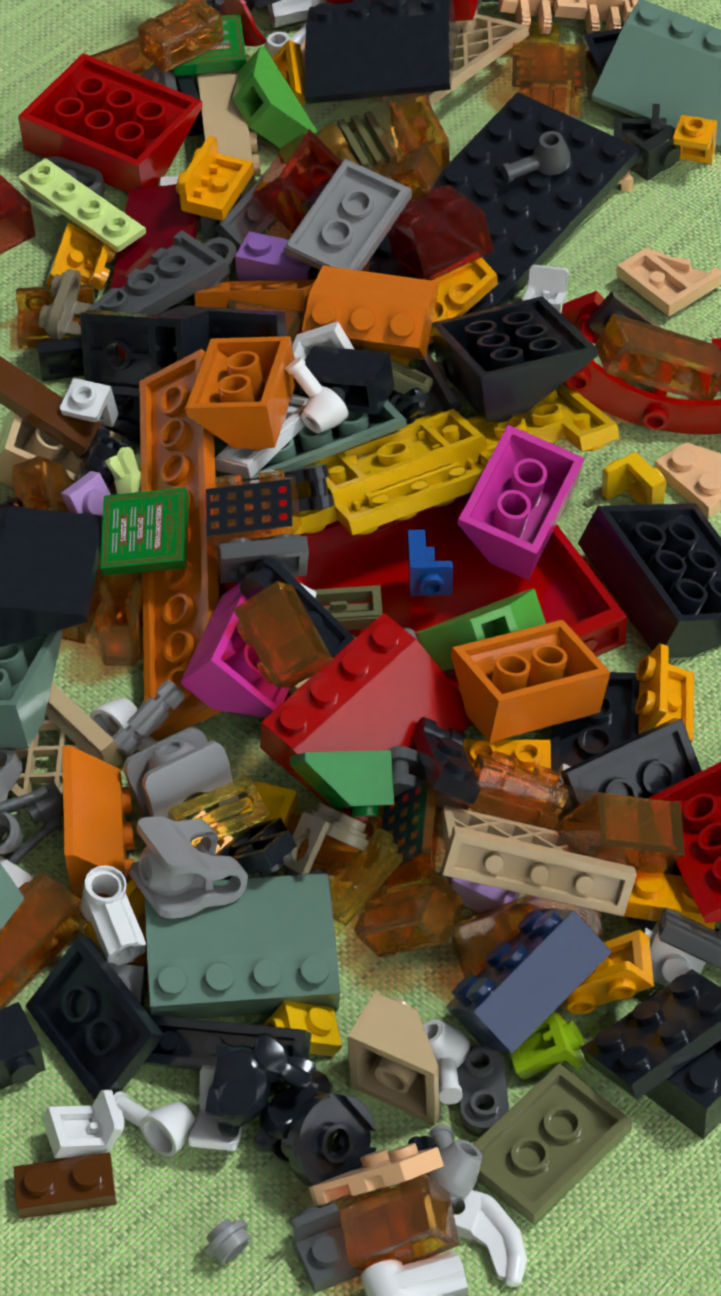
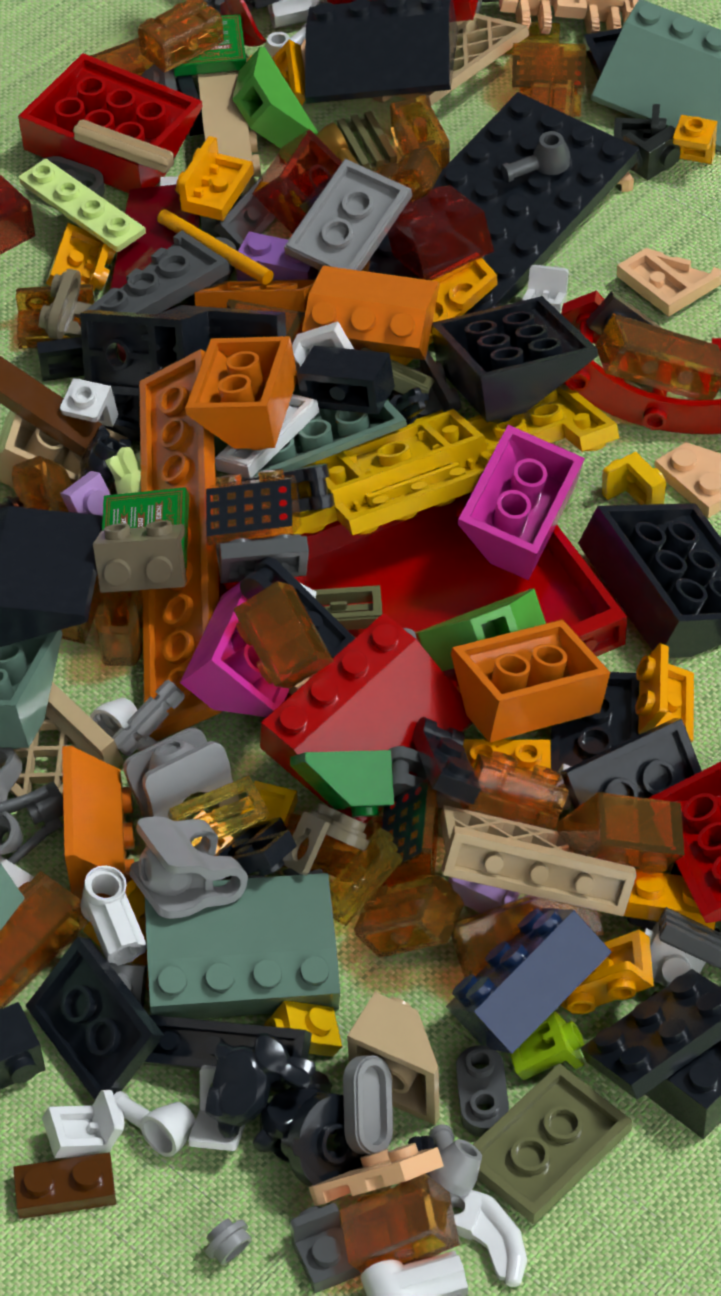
white bar [285,357,348,433] -> none
blue bracket [408,530,453,597] -> none
white bar [423,1019,470,1105] -> none
none -> tan axle [73,120,174,173]
none -> dark tan bracket [93,520,187,593]
none -> light orange bar [157,209,274,285]
none -> light grey tile [343,1056,393,1155]

